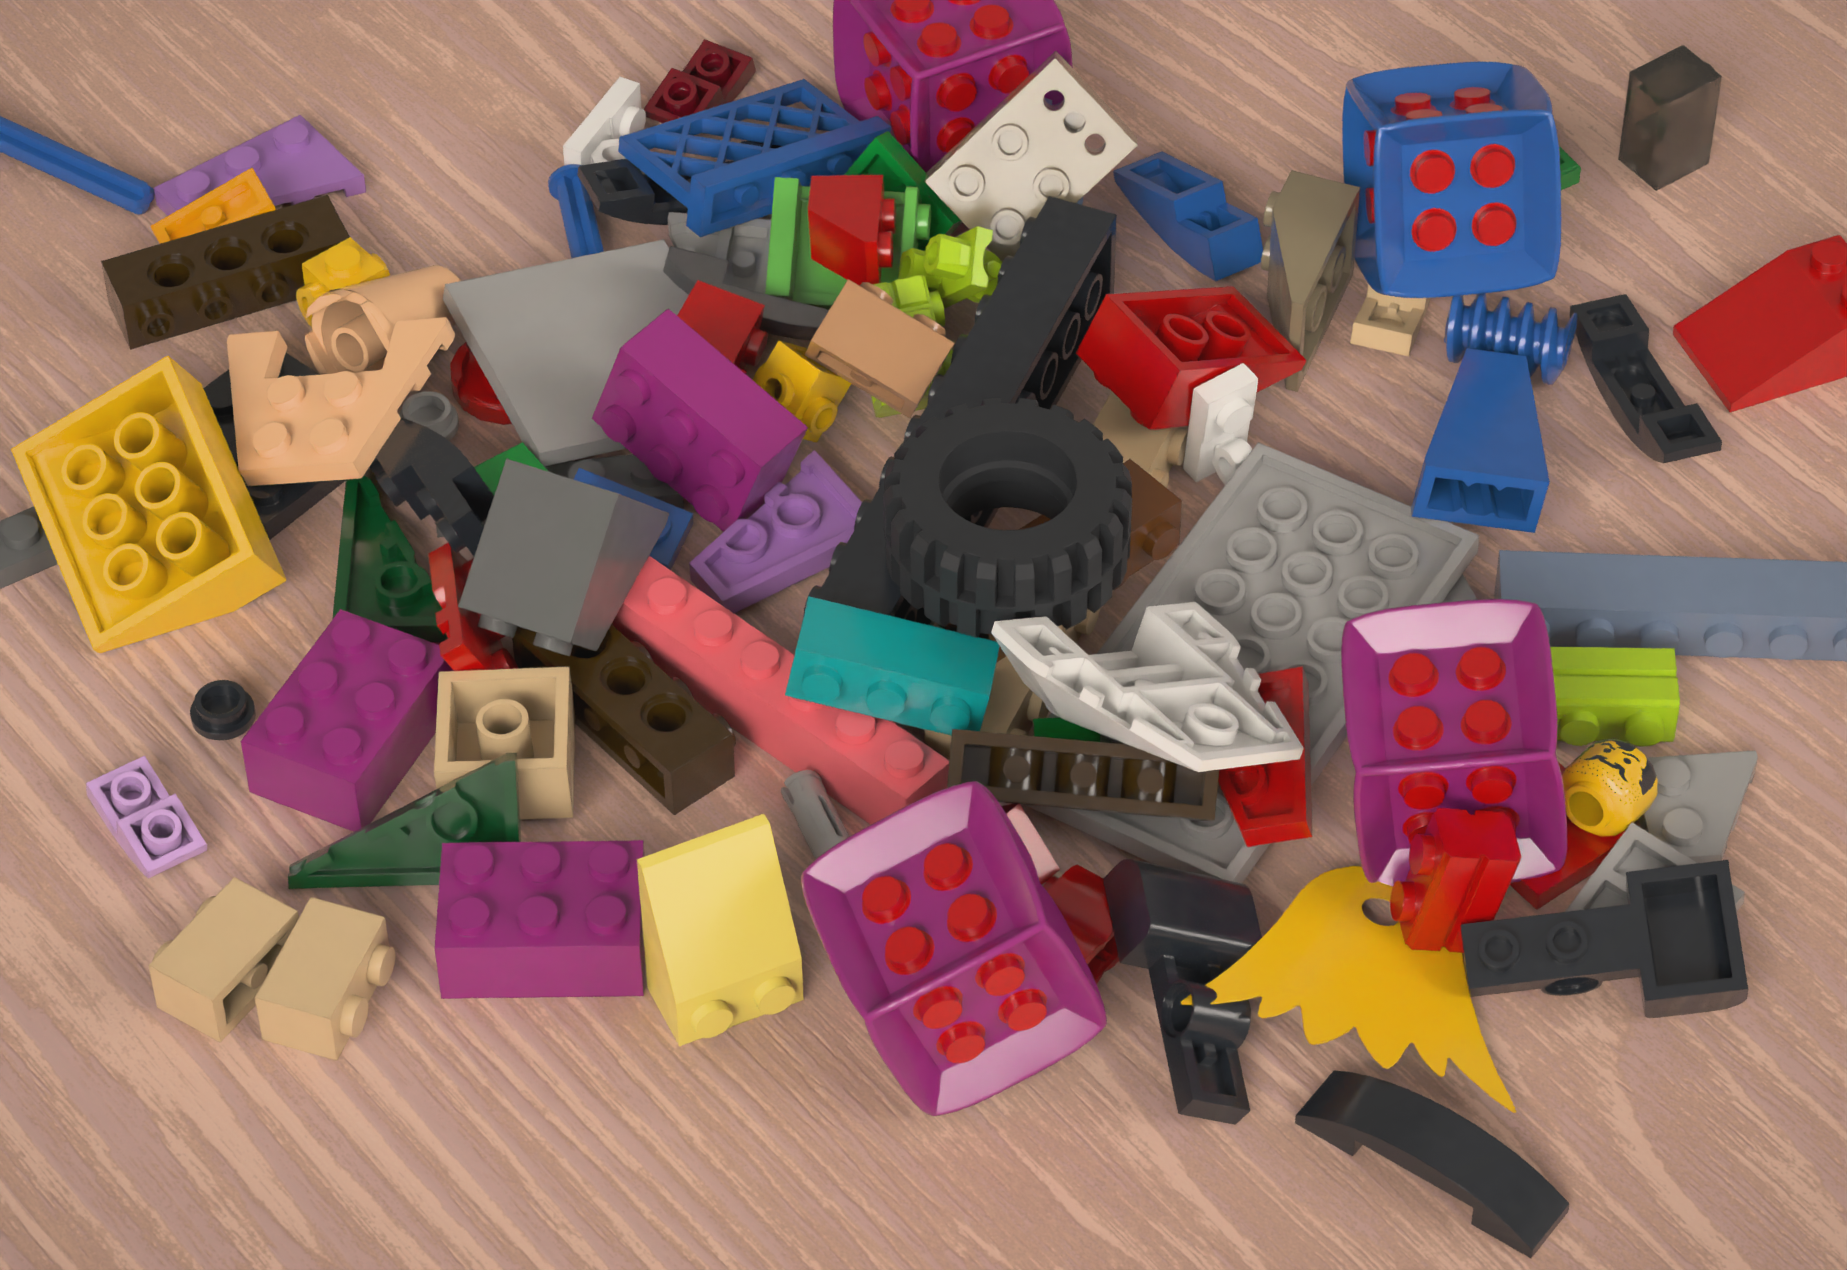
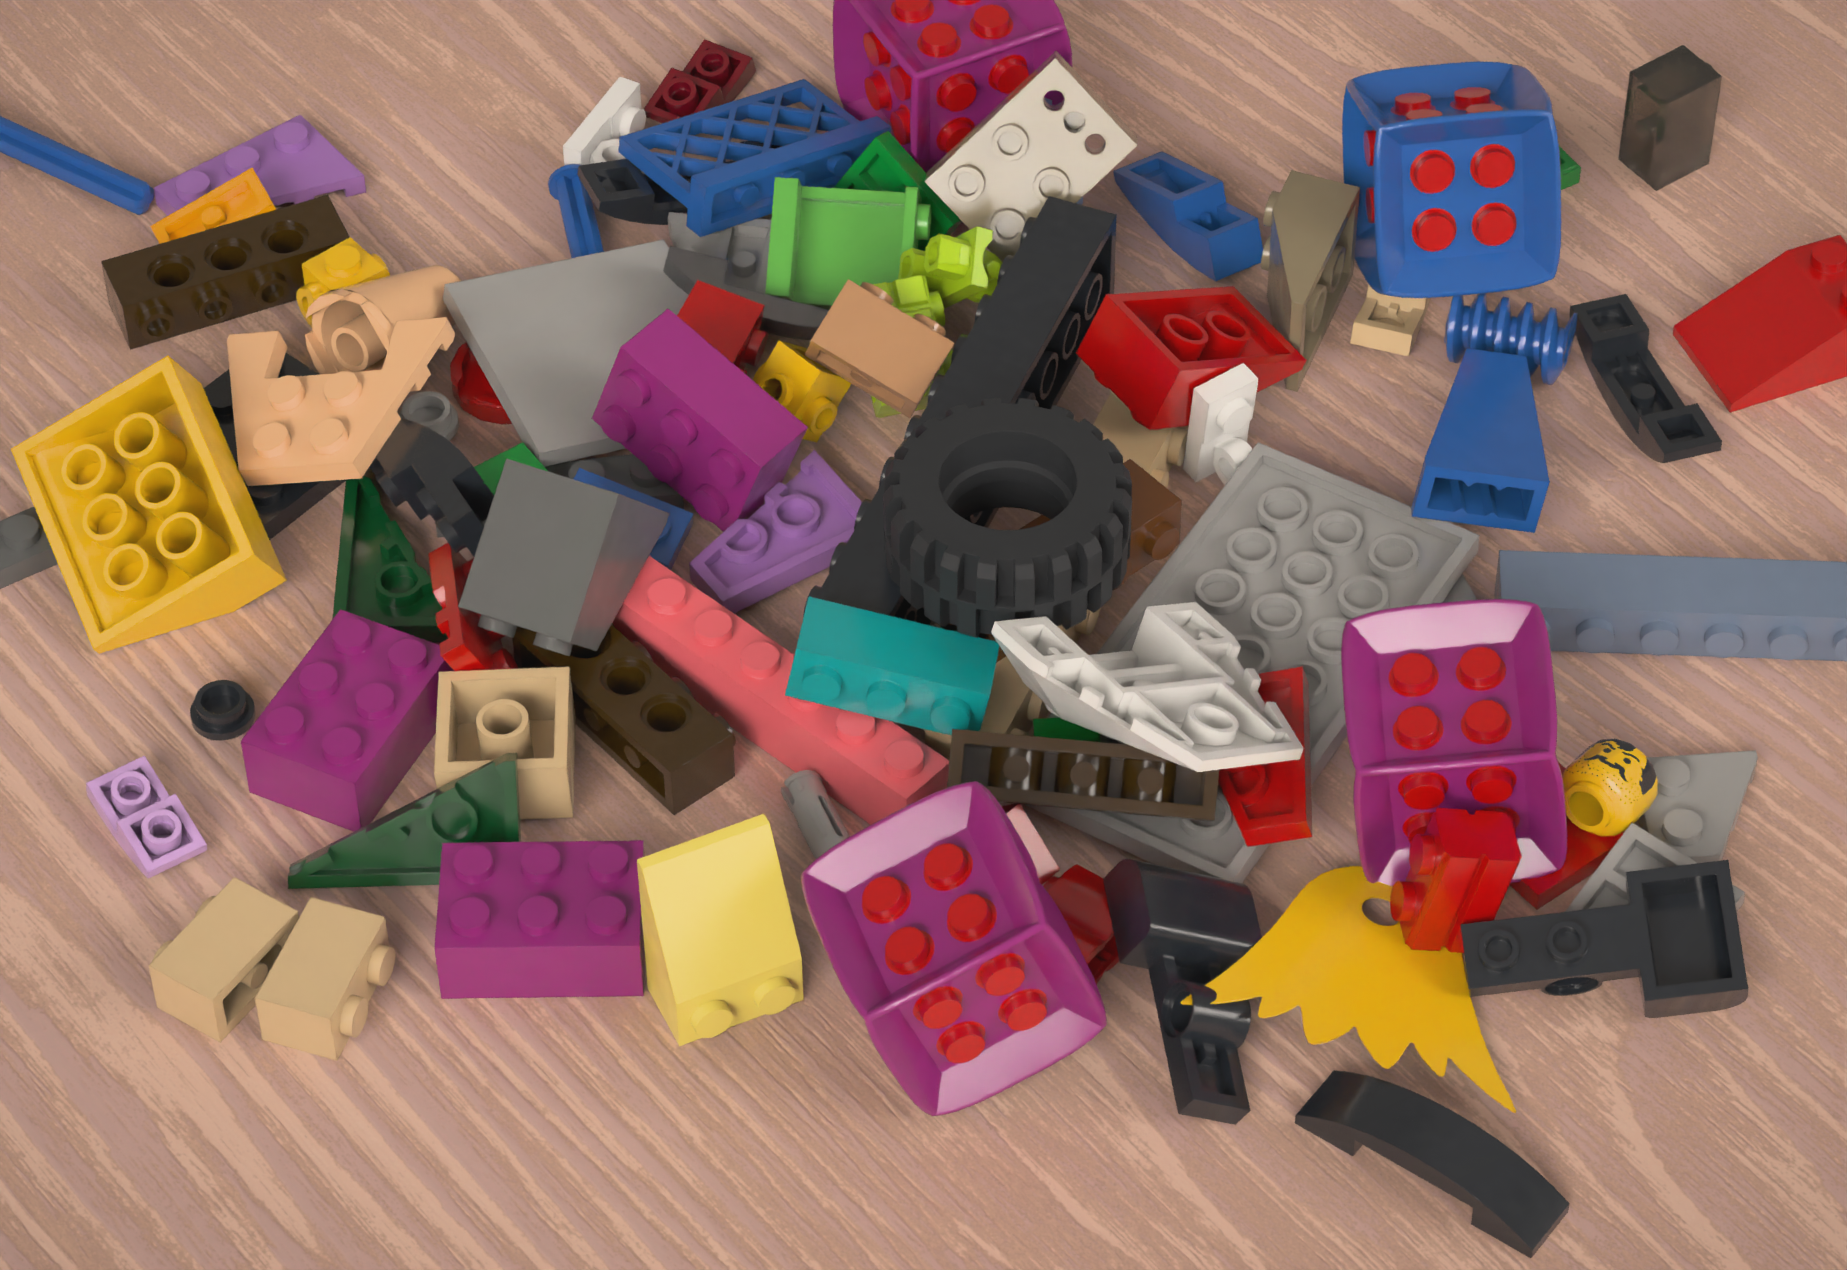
red slope [808,175,896,286] -> none
lime brick [1550,647,1680,747] -> none

